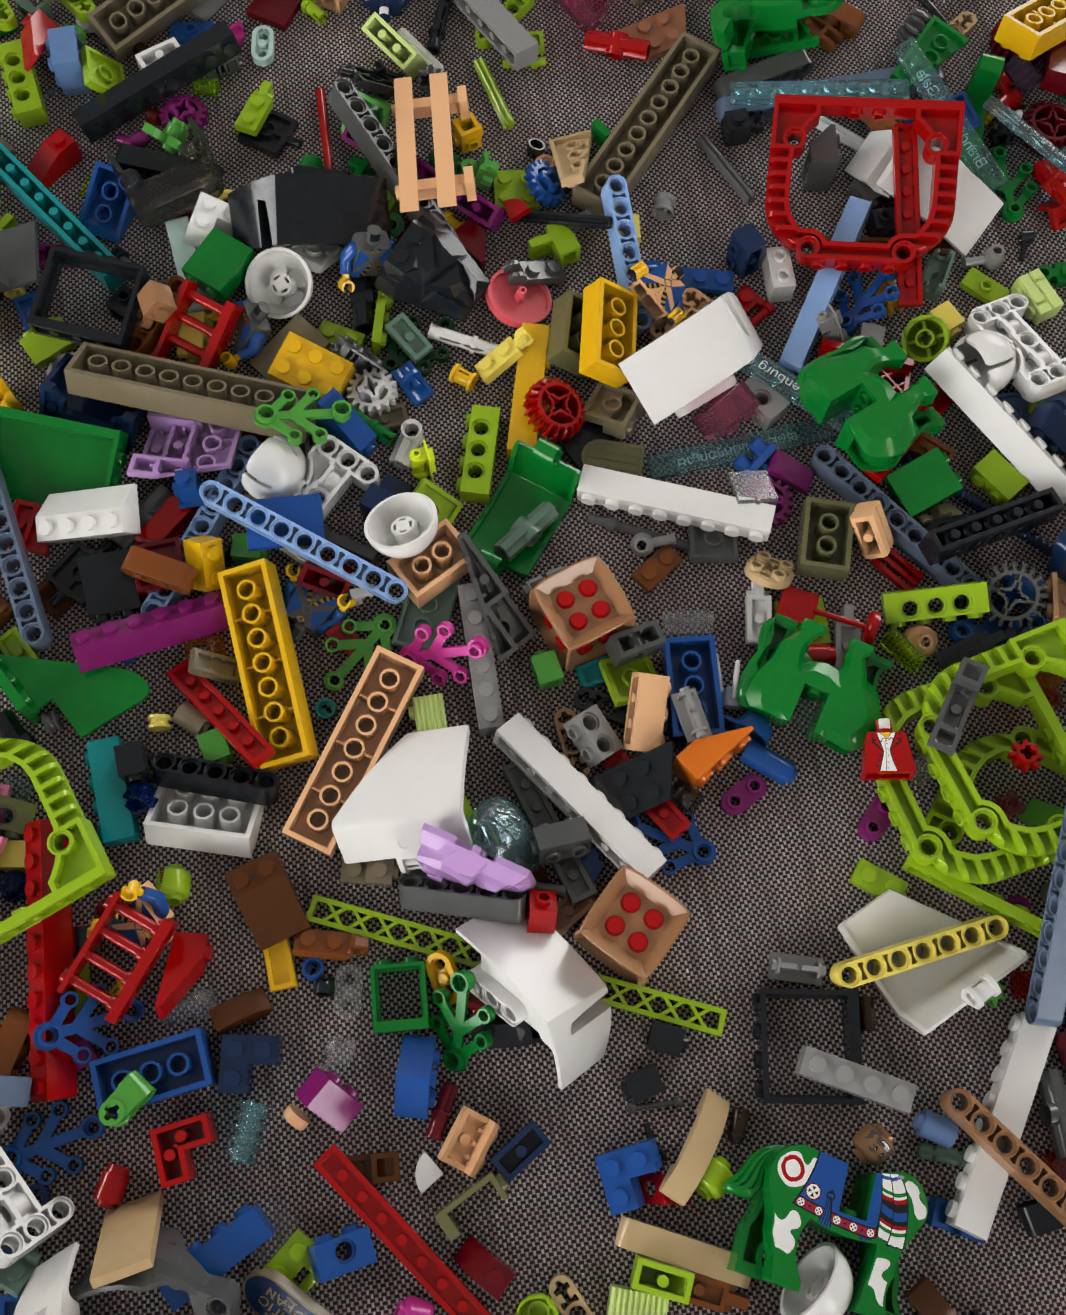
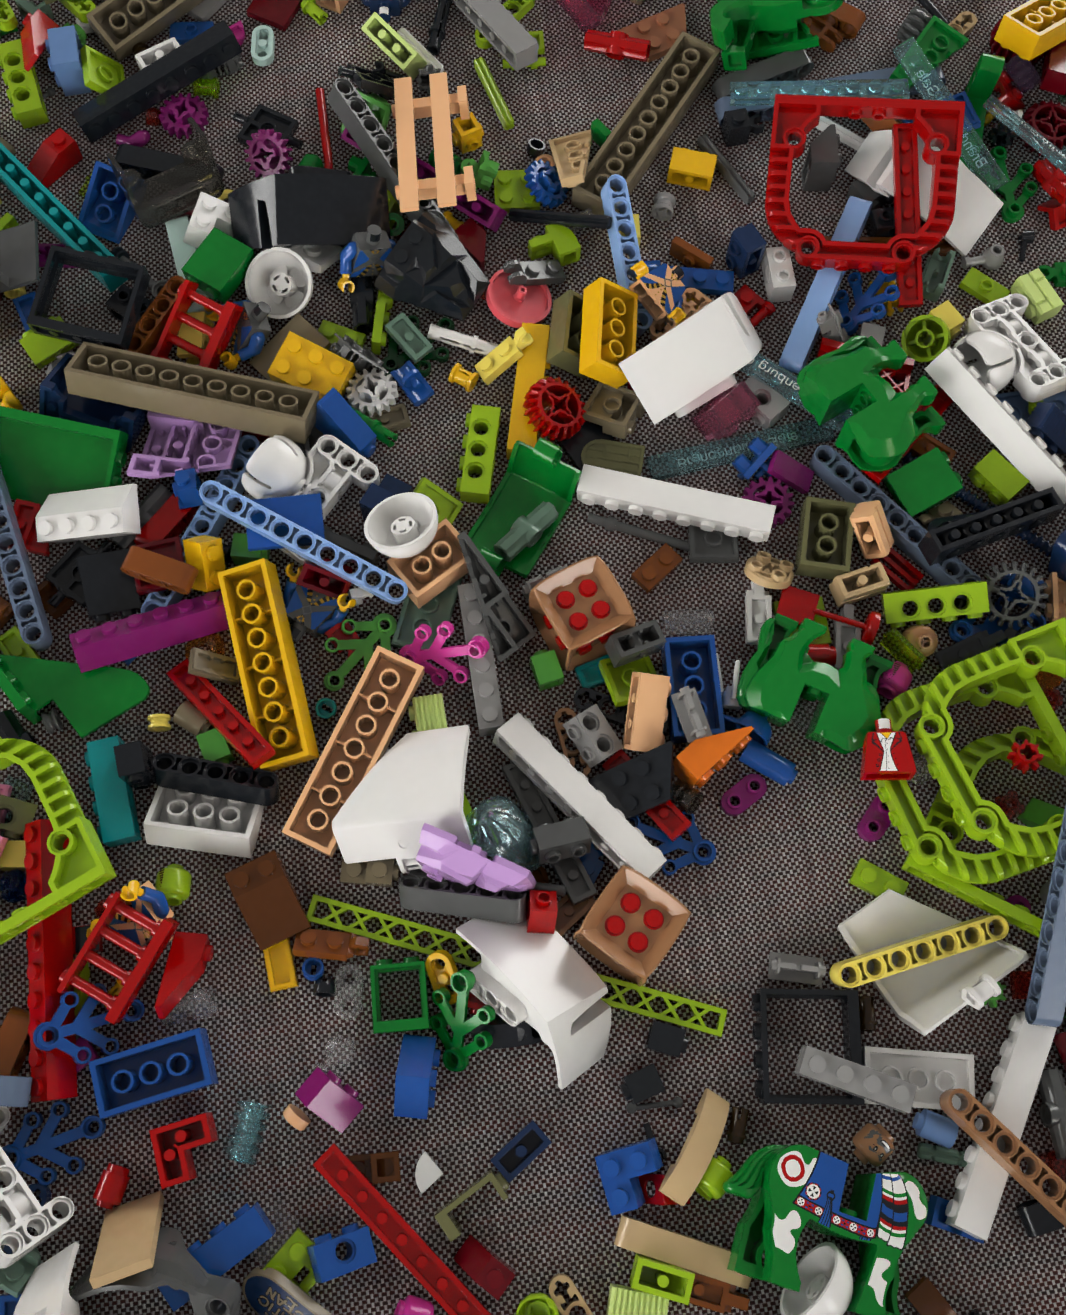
bright green piece [98,1070,156,1127] -> none
clear blue gear [122,782,159,815] -> none
medium nougat brick [136,280,177,329] -> none
bright green plant [142,117,201,159] -> none
reddish brown slope [208,988,274,1036] -> none
dark blue brick [217,1034,284,1094] -> none
lime hinge [234,80,274,137] -> none
bright green plant [253,388,352,446] -> none
white piece [389,419,424,470] -> none
neon yellow hinge [409,439,437,482] -> none
dark red axle [425,1082,459,1141] -> none
light nougat bracket [437,1105,500,1178] -> none
red tile [502,199,532,224] -> none
light grey bar [630,532,677,557] -> none
clear piece [727,470,778,505] -> none
dark grey slope [927,656,989,756] -> none
none -> magenta gear [244,129,293,178]
none -> yellow brick [666,147,717,191]
none -> dark orange plate [669,236,714,269]
none -> tan brick [829,562,890,608]
none -> white plate [862,1046,975,1110]
none -> dark pink head [877,661,913,700]

